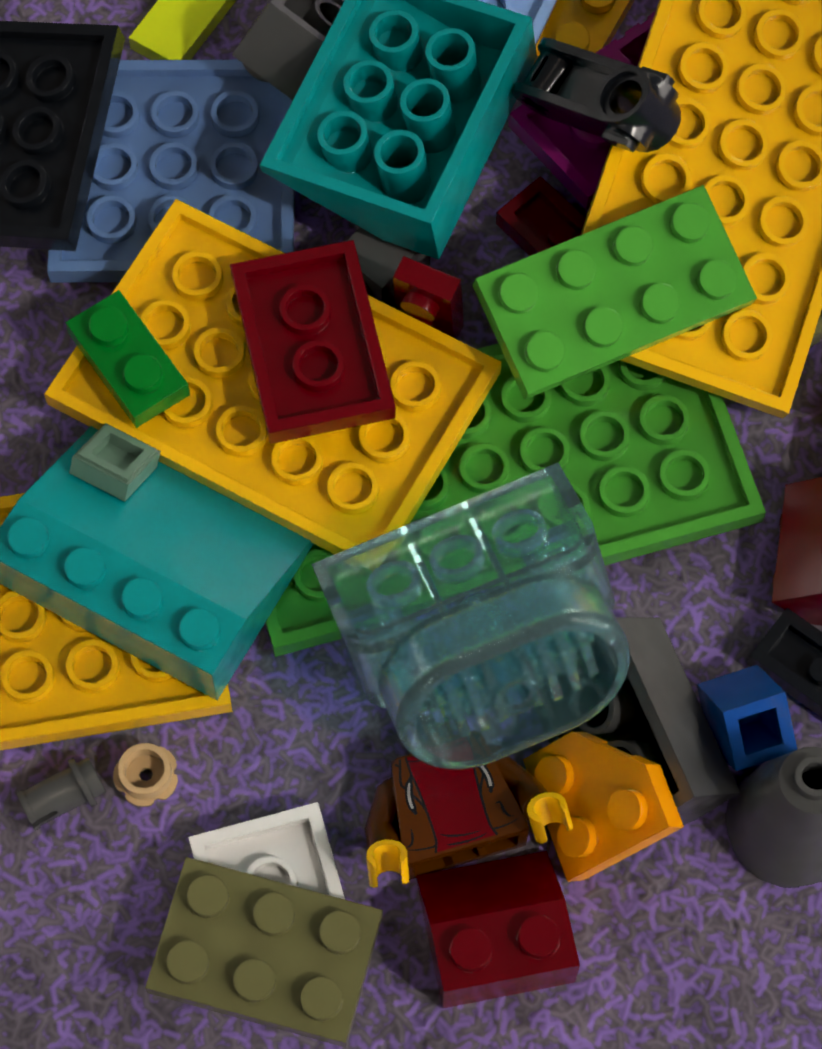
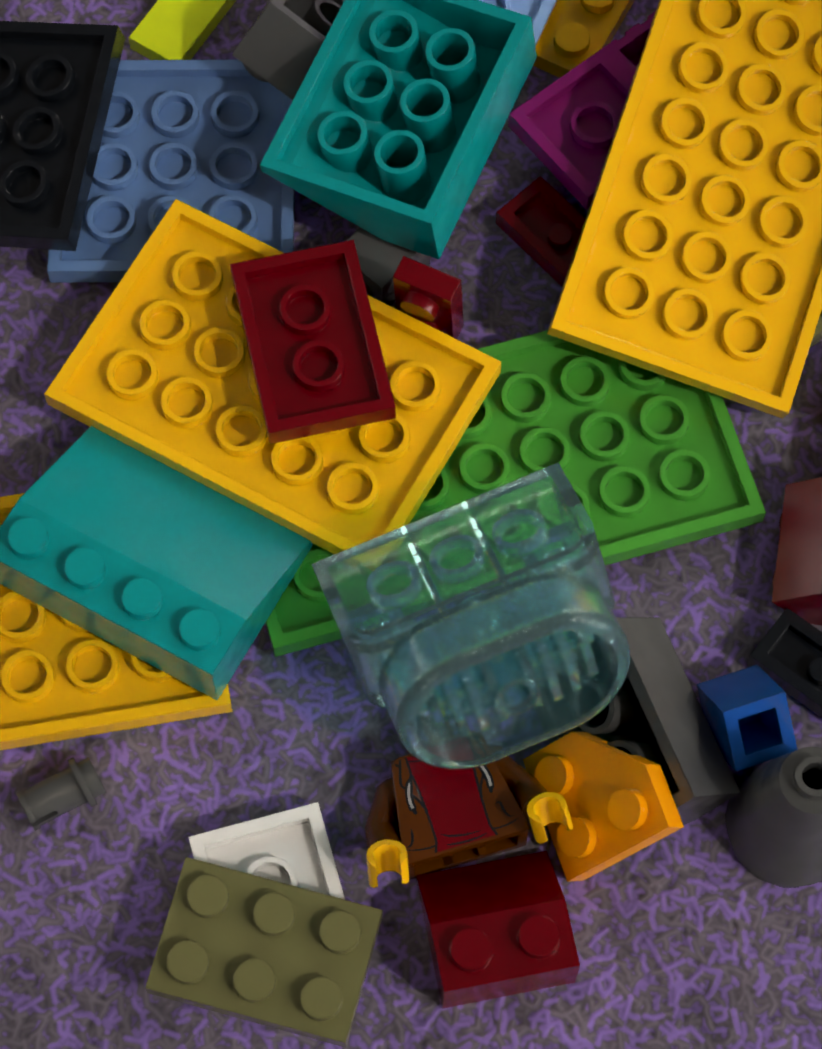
green plate [65,290,190,428] -> none
sand green tile [69,423,161,502] -> none
tan plate [113,743,178,807] -> none
bright green plate [472,185,757,400] -> none
black piece [511,37,681,153] -> none

